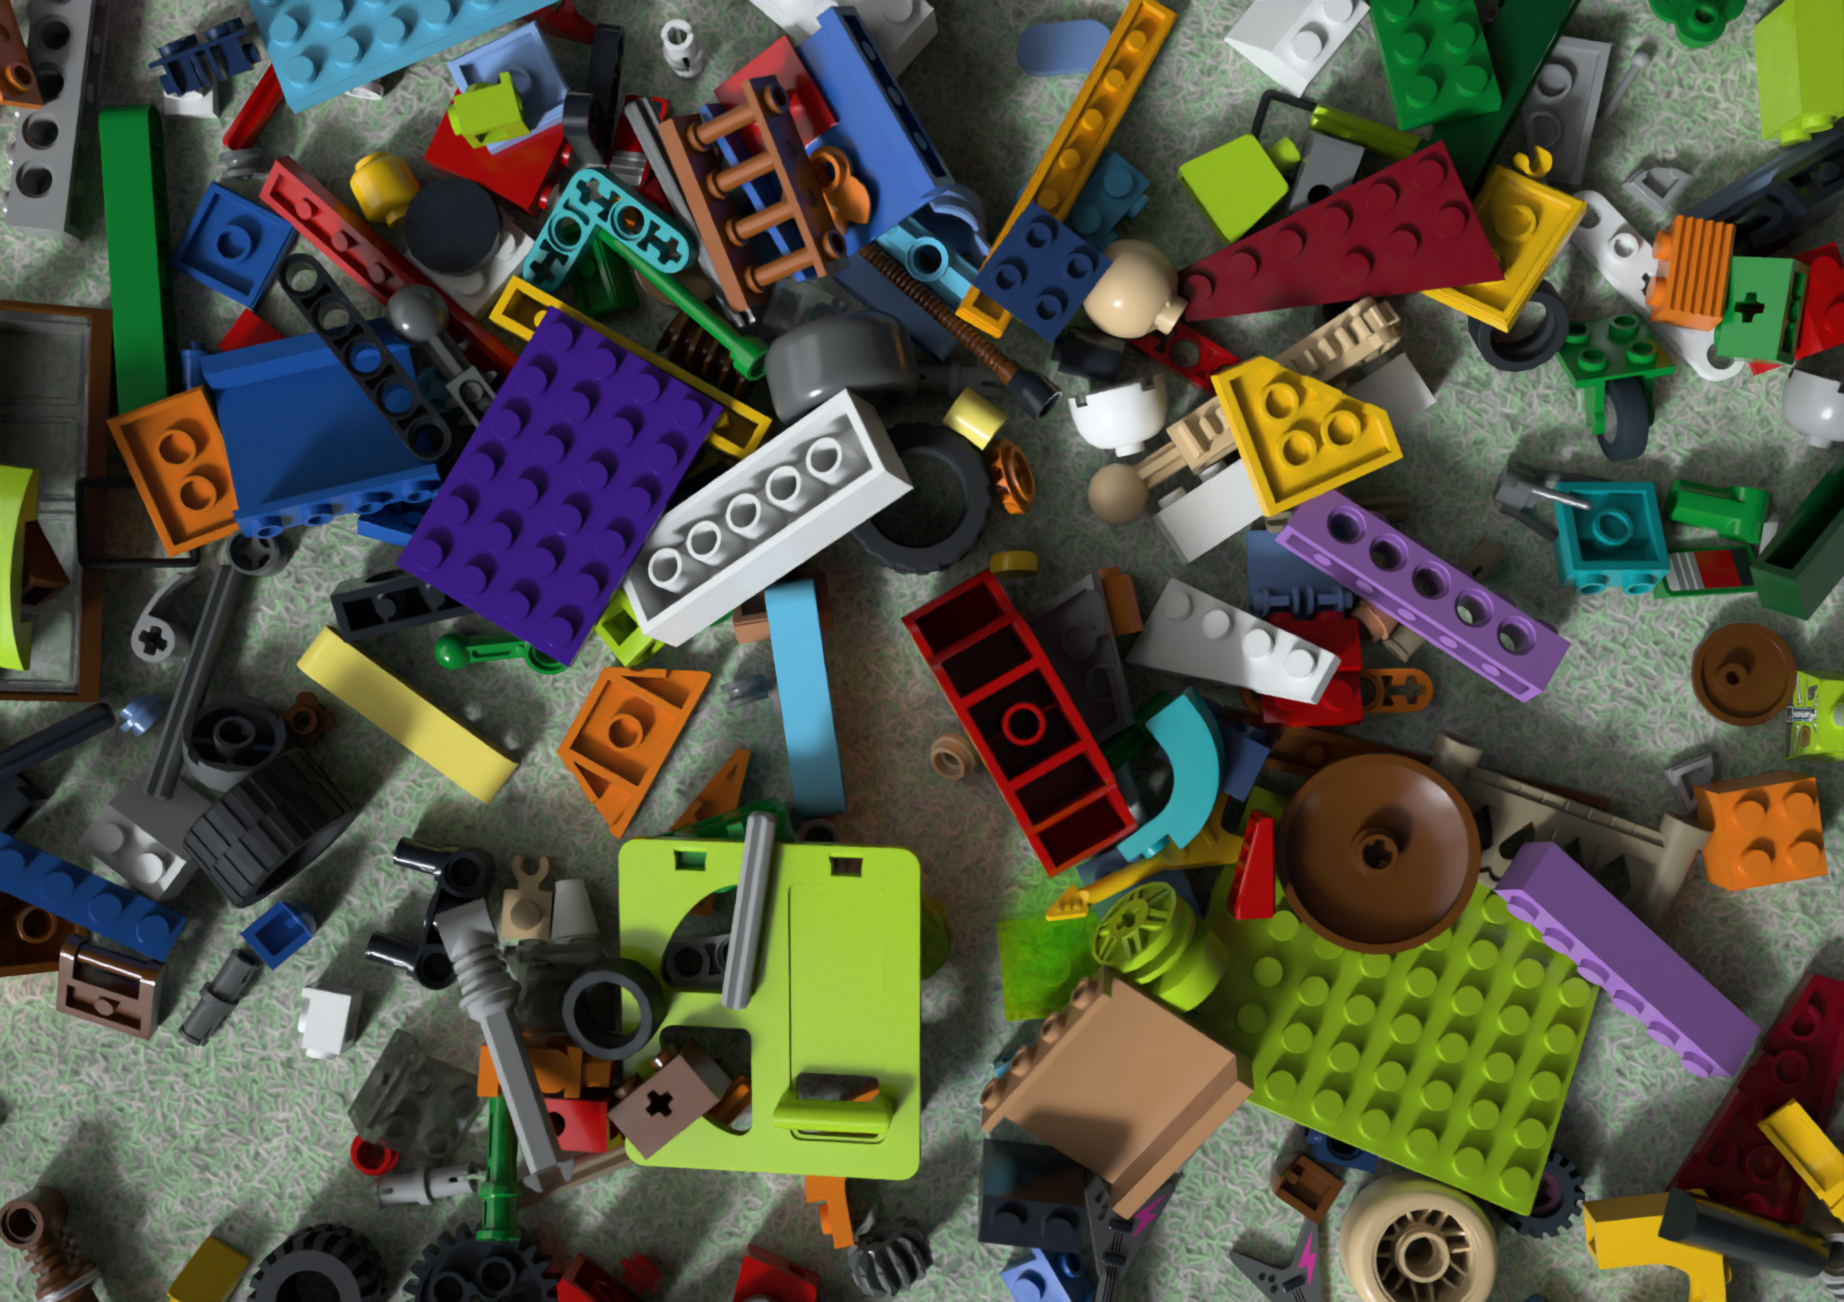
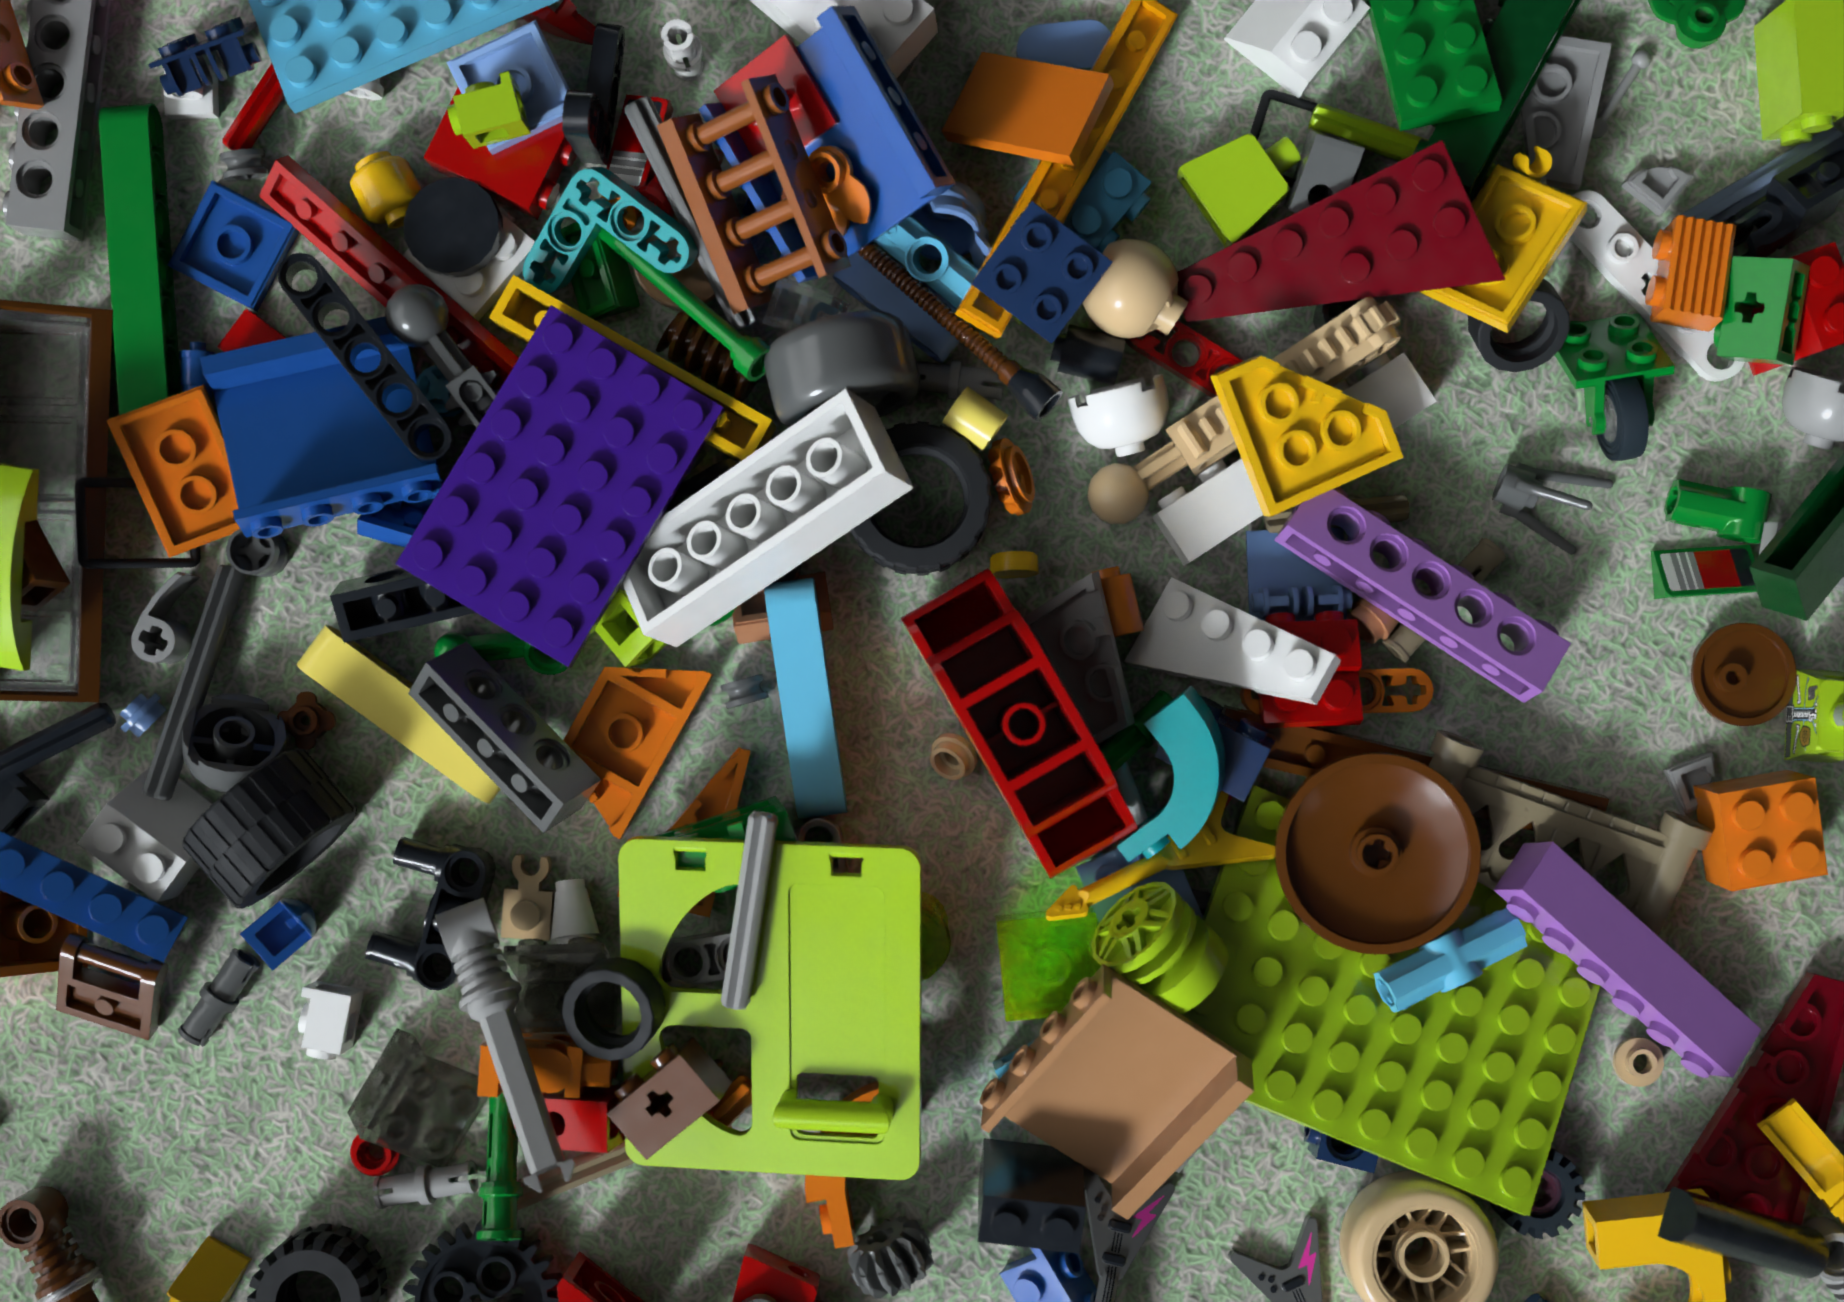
red plate [619,1250,665,1296] -> none
red slope [1226,809,1276,920] -> none
reddish brown plate [1270,1151,1346,1225] -> none
teal plate [1553,482,1671,596] -> none
none -> dark grey brick [408,641,602,833]
none -> orange tile [942,52,1114,166]
none -> medium azure piece [1373,908,1527,1013]
none -> tan plate [1613,1037,1664,1087]

